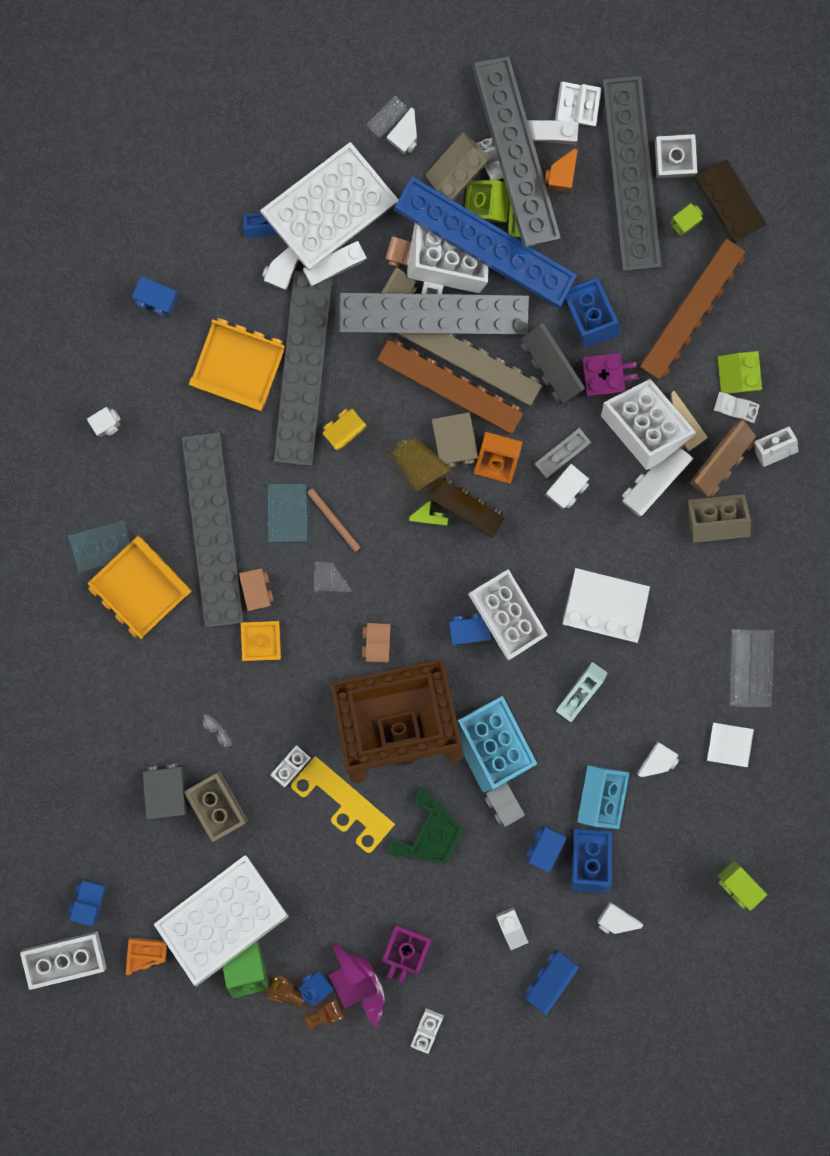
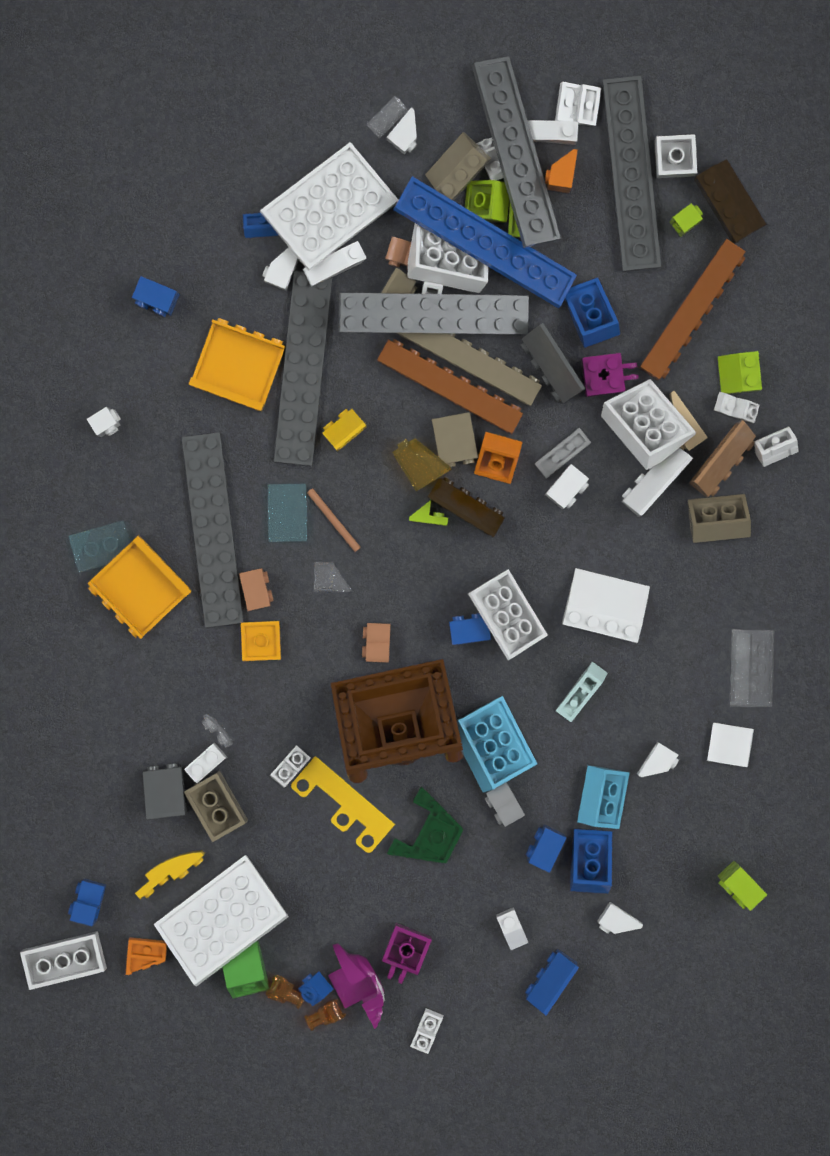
none -> yellow slope [135,851,205,899]
none -> white brick [184,743,227,783]

